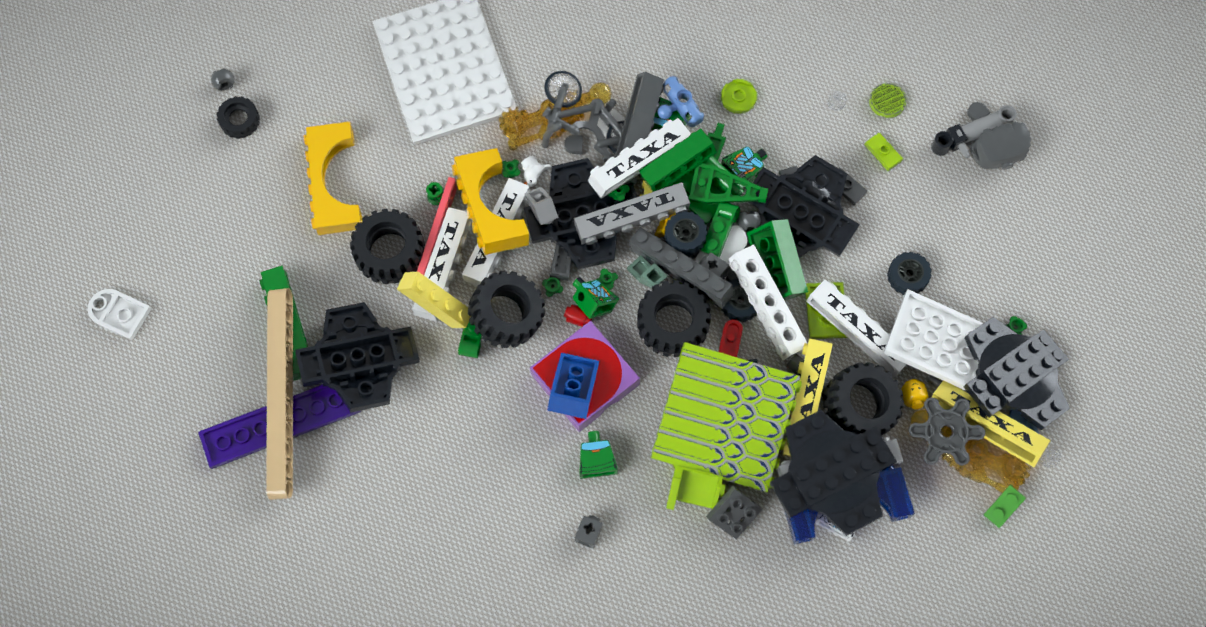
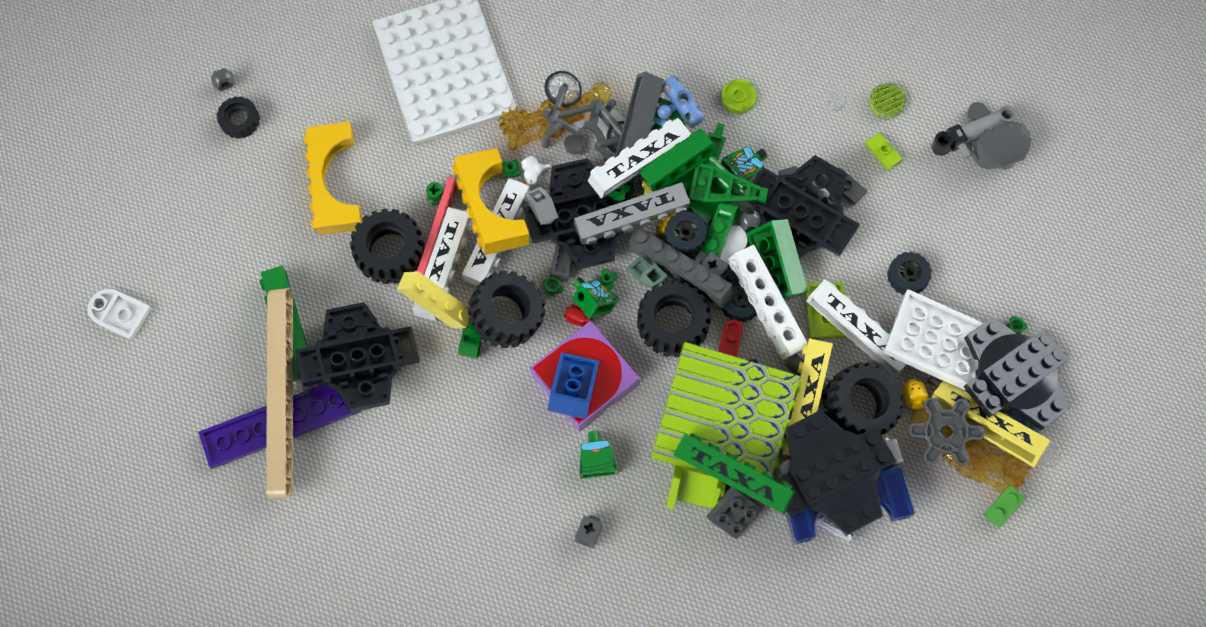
none -> green brick [673,433,795,514]

